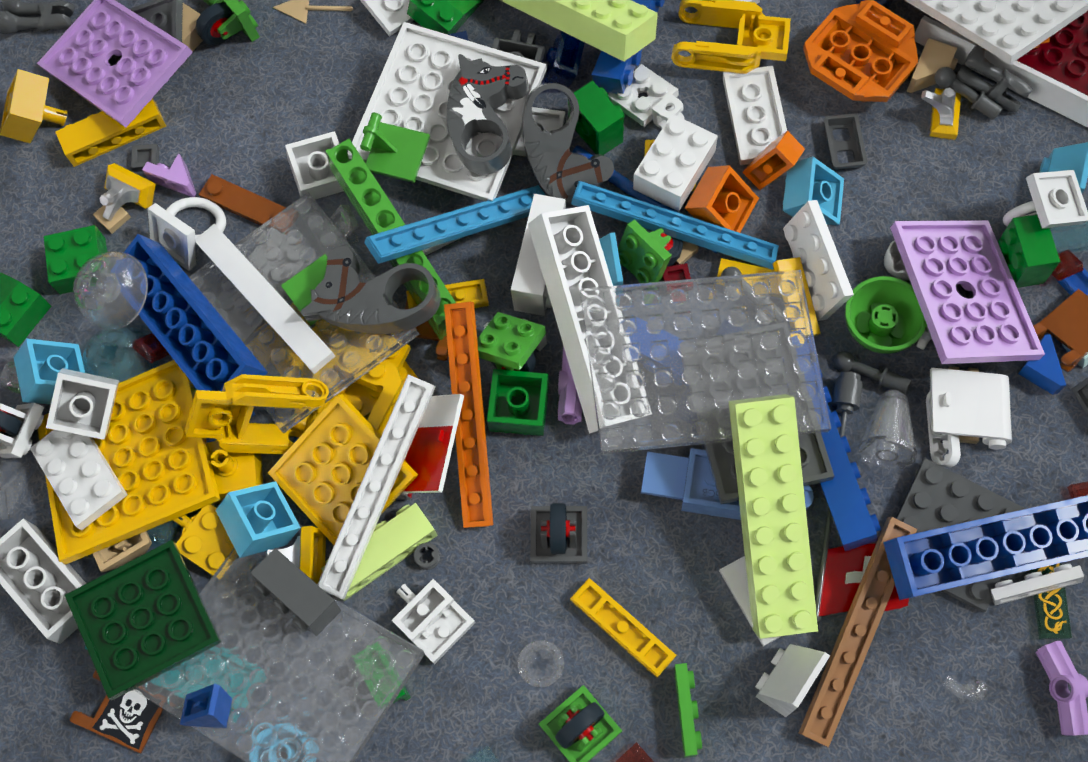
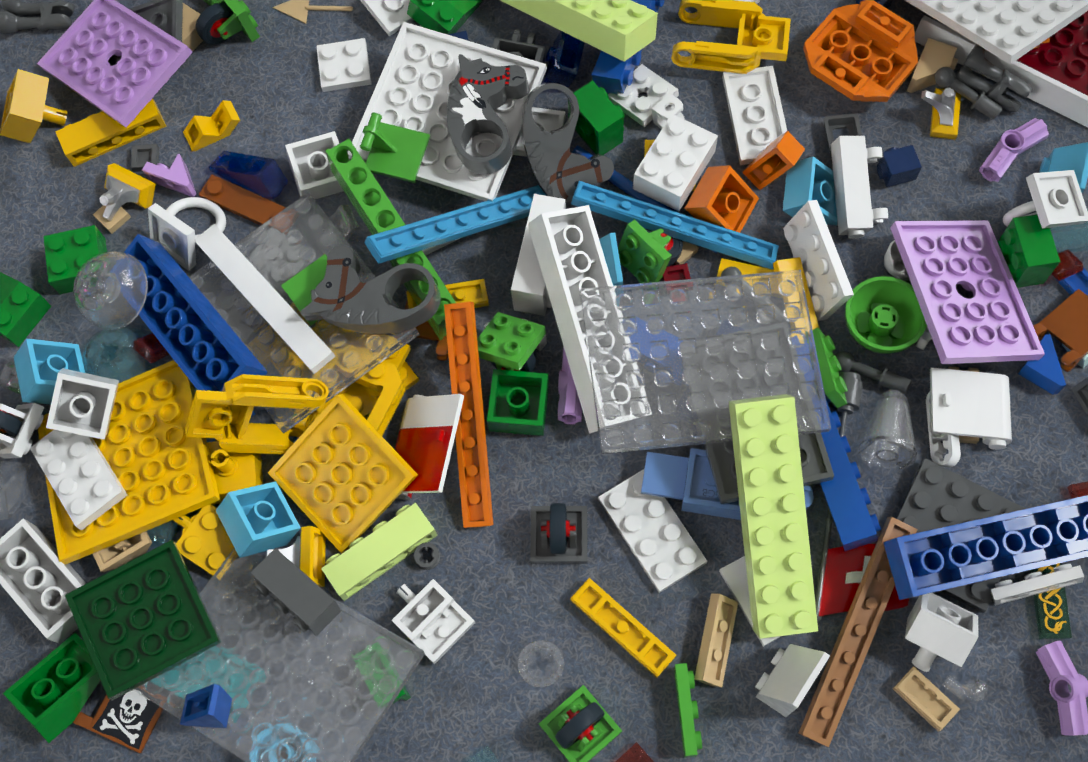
white tile [317,375,436,599] -> none
none -> green slope [3,633,100,743]
none -> yellow slope [183,100,240,151]
none -> clear blue slope [208,151,288,199]
none -> white plate [317,38,372,92]
none -> white plate [598,469,707,593]
none -> tan plate [694,593,738,688]
none -> bright green plate [808,328,848,408]
none -> white brick [831,136,888,239]
none -> dark blue brick [877,145,922,187]
none -> tan plate [892,666,960,732]
none -> white brick [905,593,978,672]
none -> lavender piece [979,118,1049,182]

